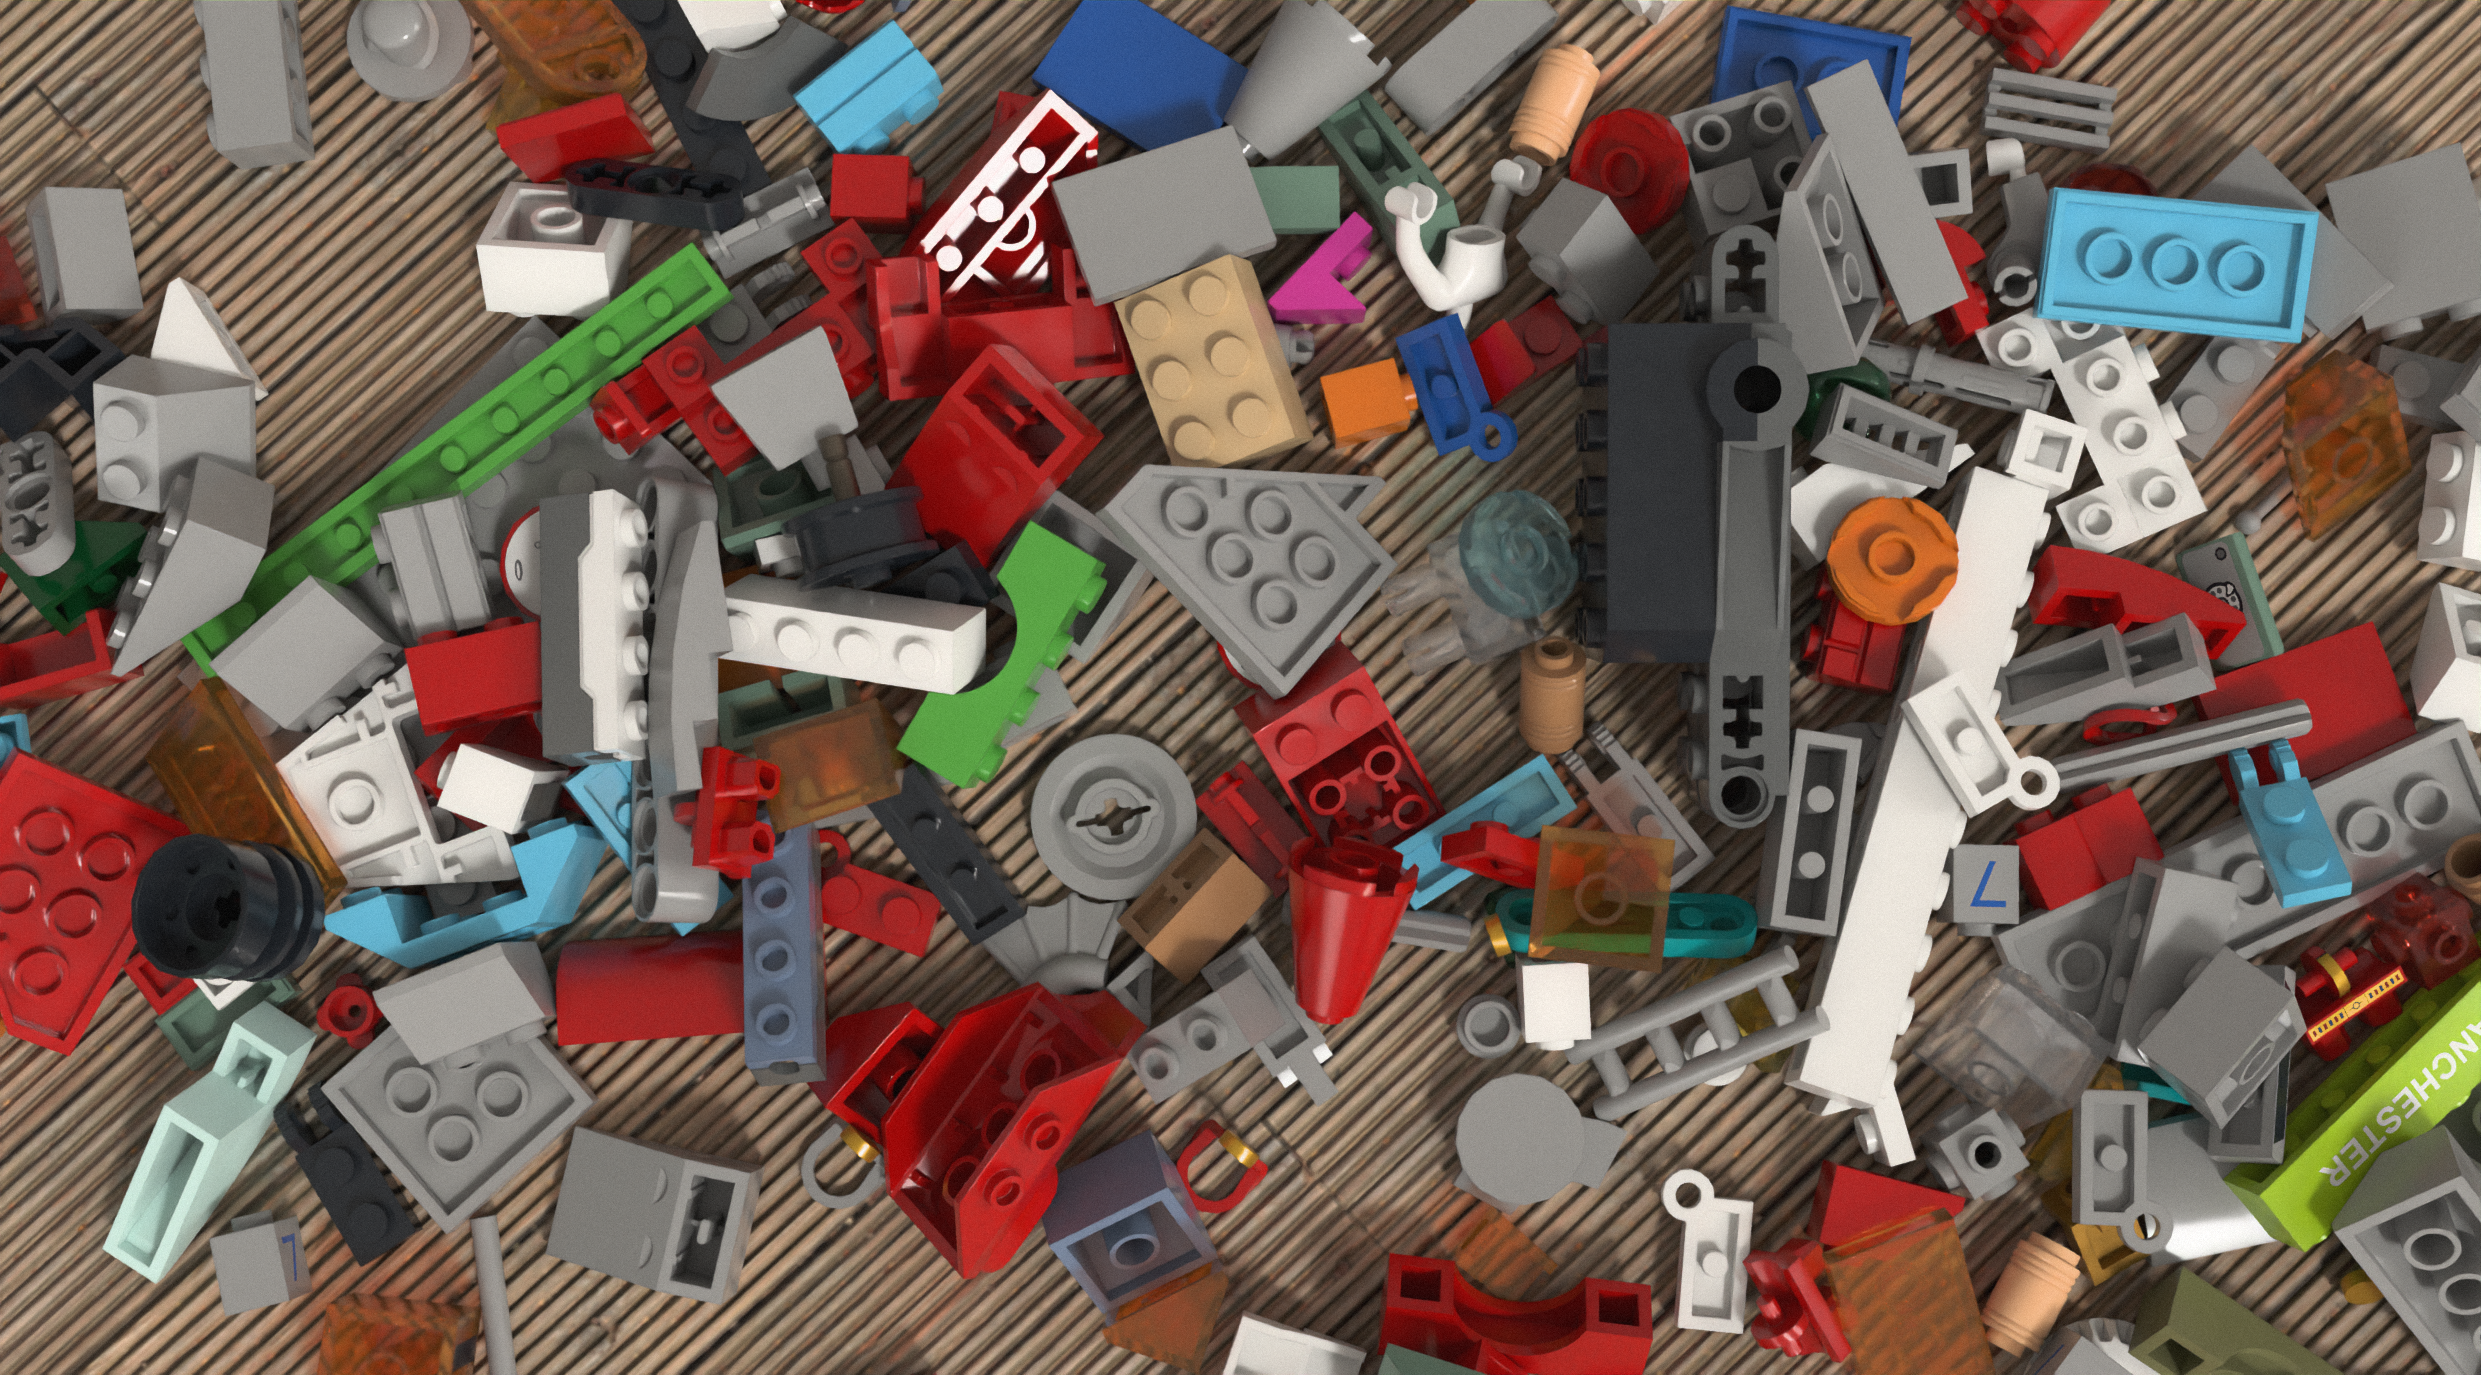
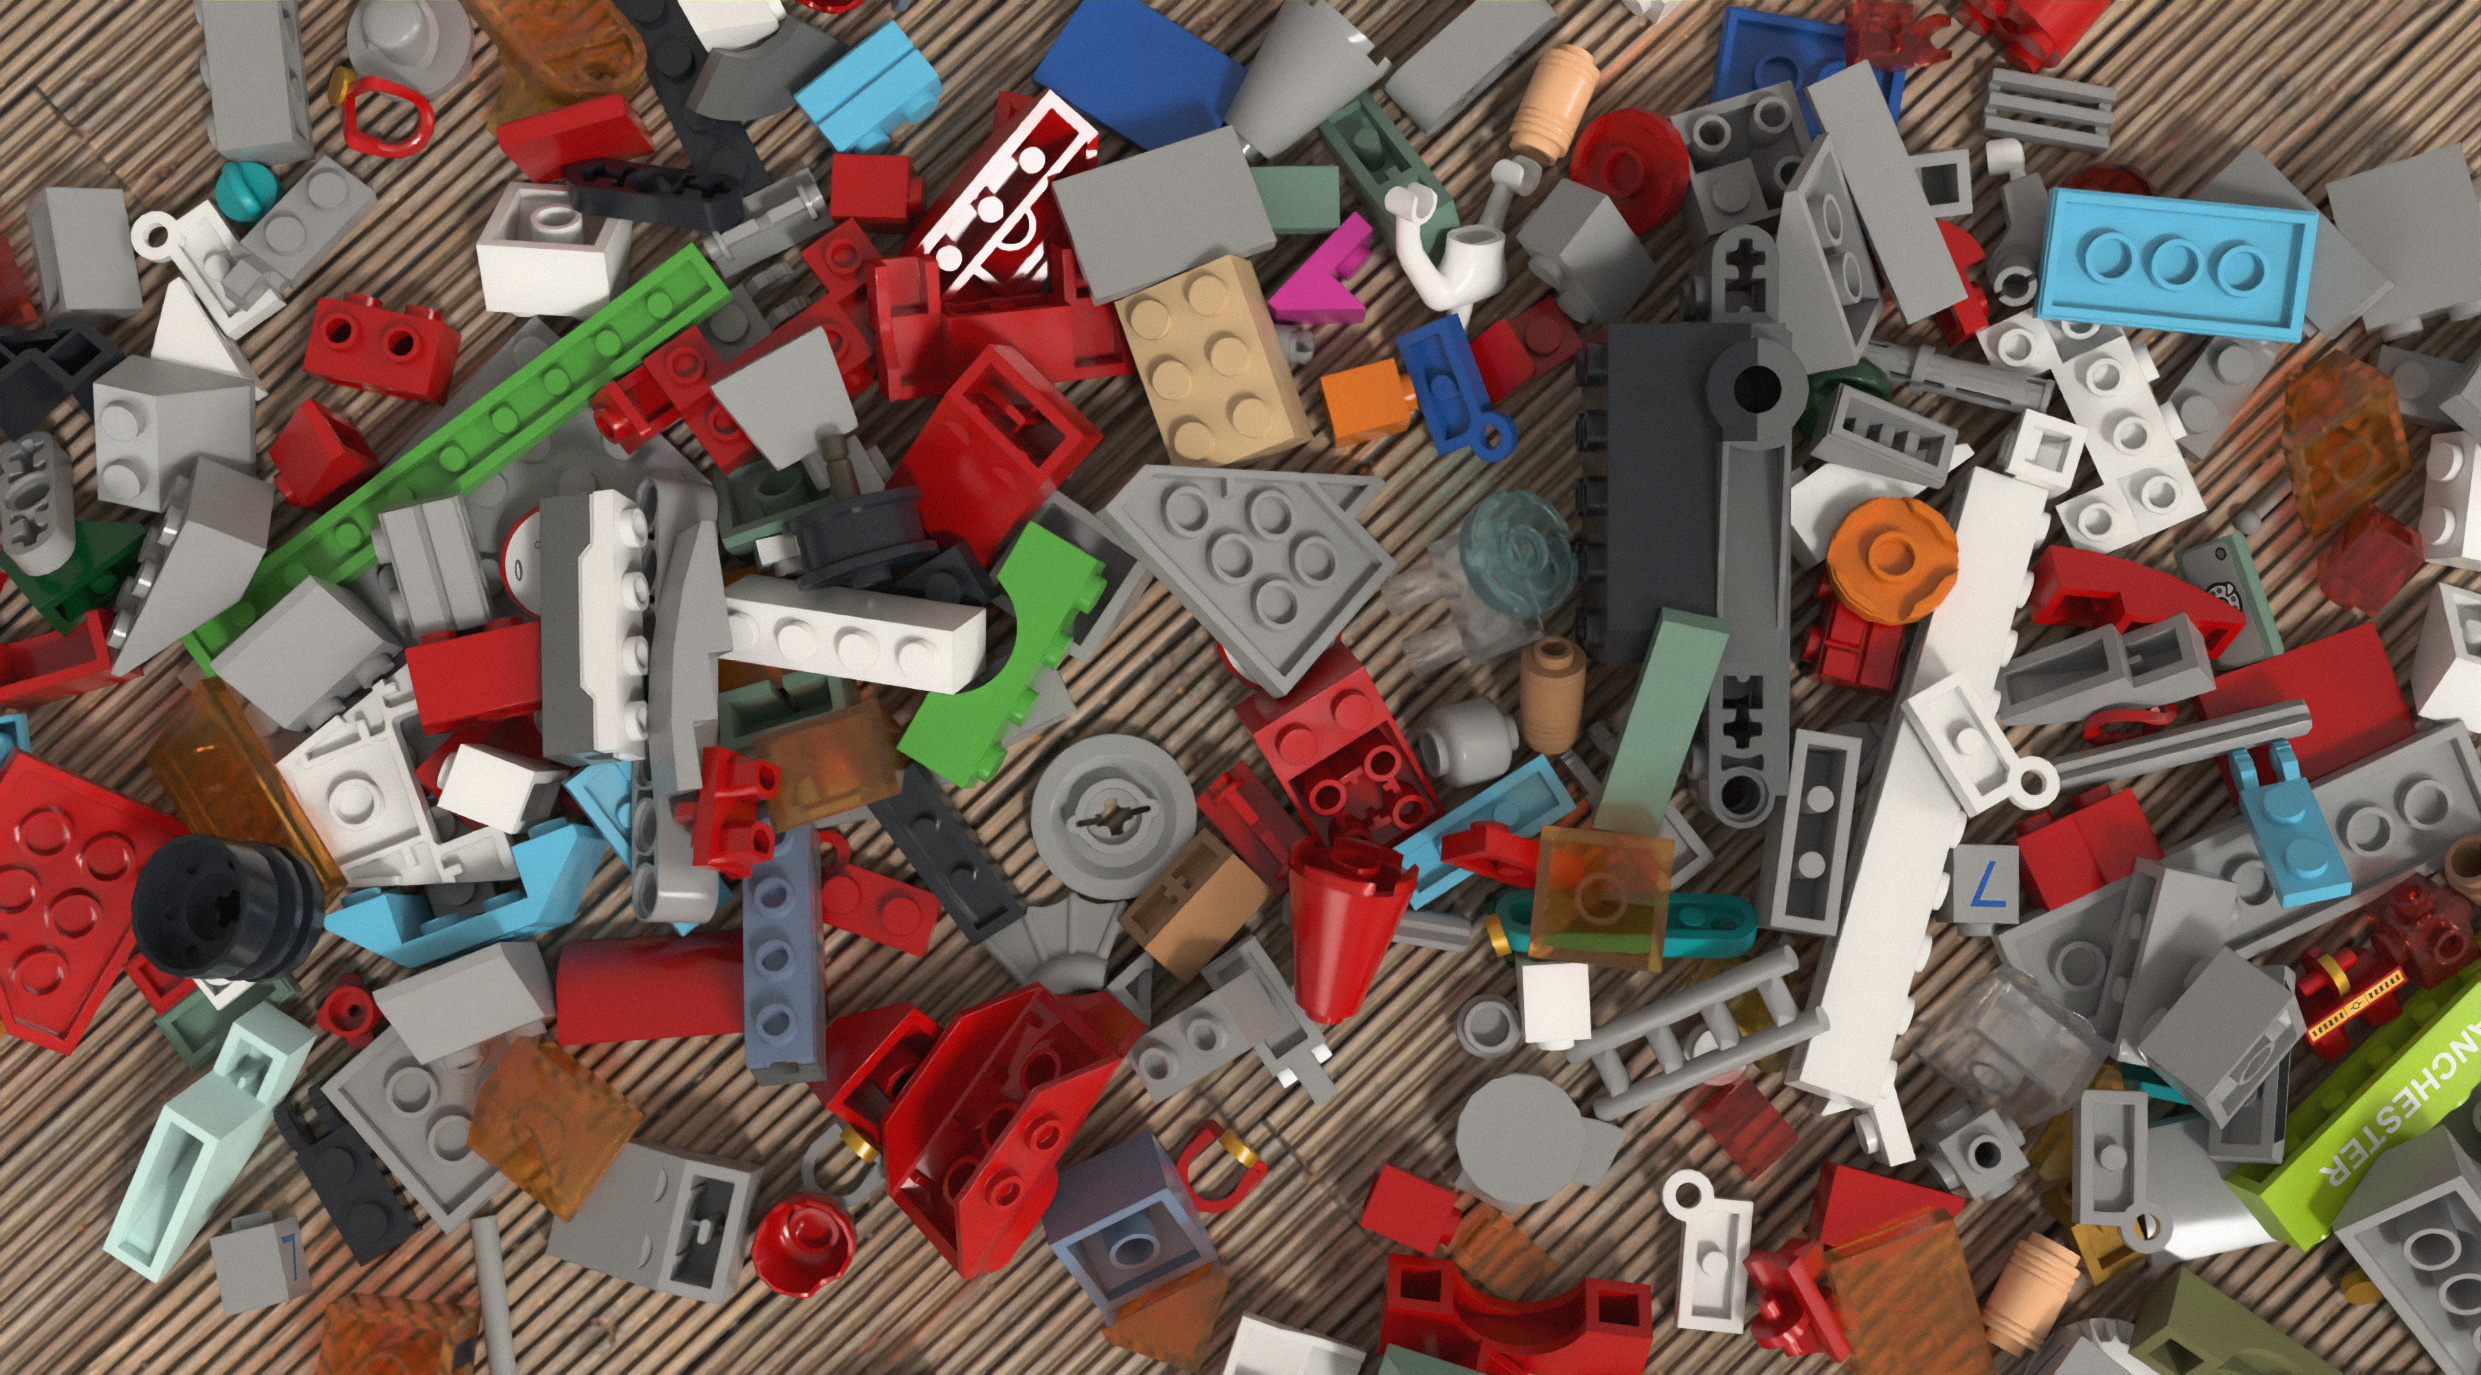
none -> white hinge [131,199,287,341]
none -> teal tile [215,162,285,228]
none -> light grey hinge [221,155,377,312]
none -> red slope [268,398,383,515]
none -> red brick [302,292,462,407]
none -> red piece [328,66,435,159]
none -> clear orange slope [466,1035,647,1223]
none -> red hair [750,1191,858,1299]
none -> red brick [1357,1158,1463,1257]
none -> light grey head [1419,698,1519,788]
none -> sand green tile [1592,607,1730,841]
none -> clear red panel [1689,1076,1798,1182]
none -> clear red plate [1844,0,1952,73]
none -> clear red brick [2317,501,2425,618]

